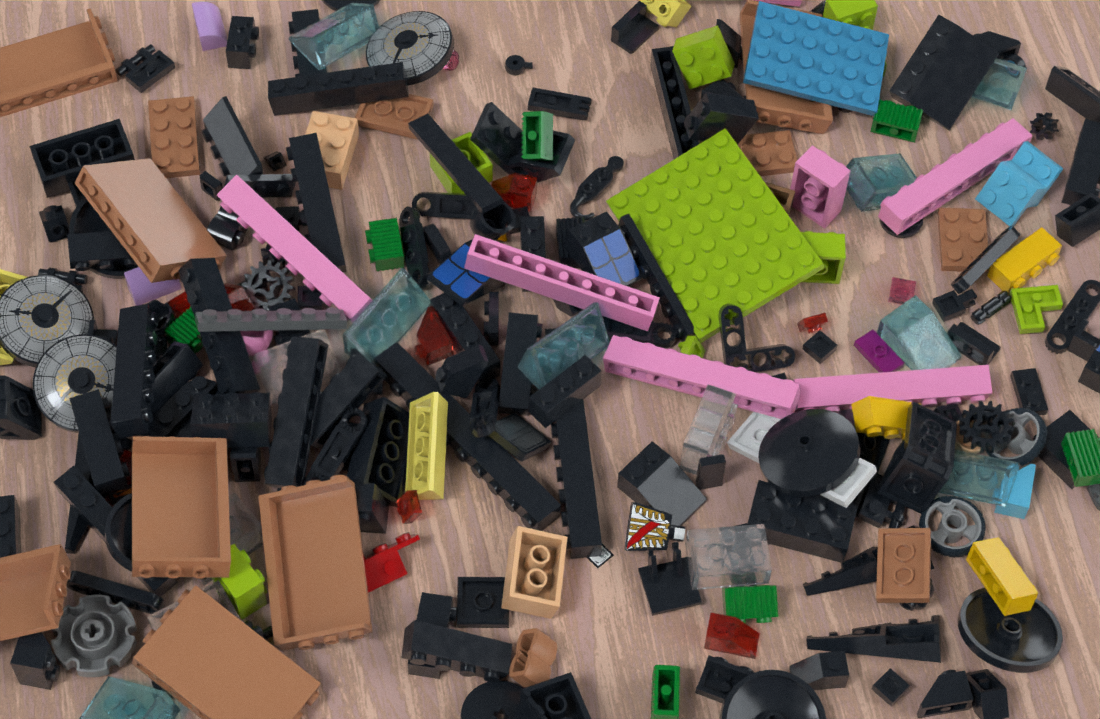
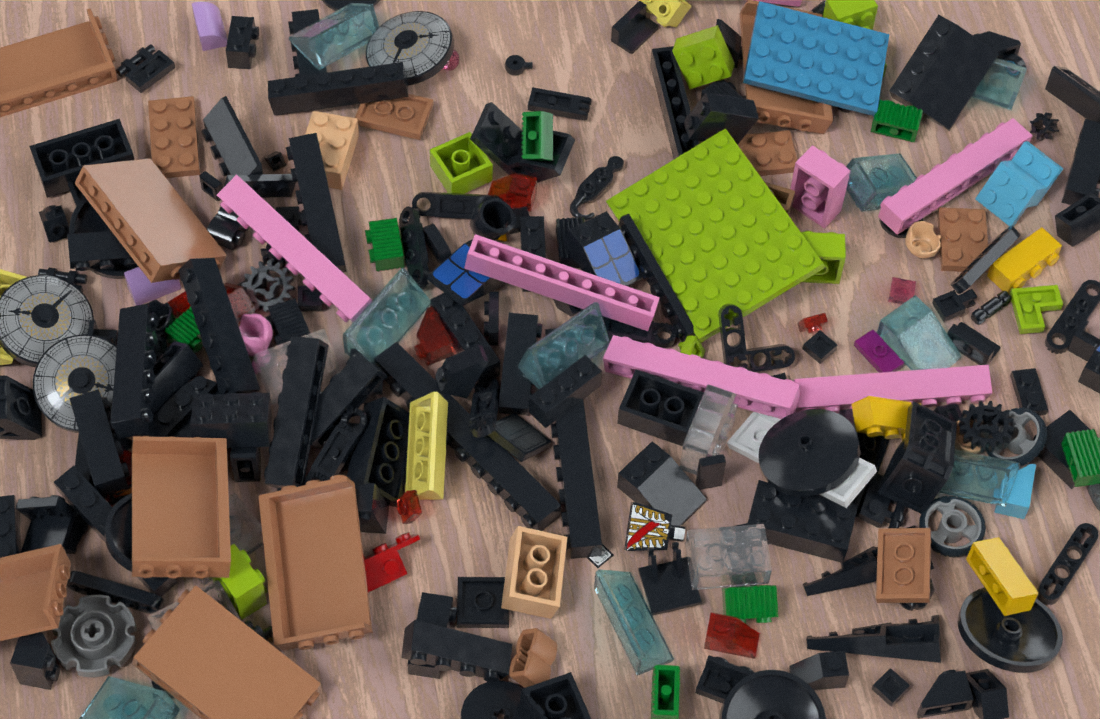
dark grey plate [195,308,347,332] -> none
black tile [408,113,503,214] -> none
none -> black bracket [15,495,77,553]
none -> clear light blue slope [594,569,674,676]
none -> black brick [617,369,706,448]
none -> light nougat hair [905,221,941,259]
none -> black beam [1037,523,1099,605]

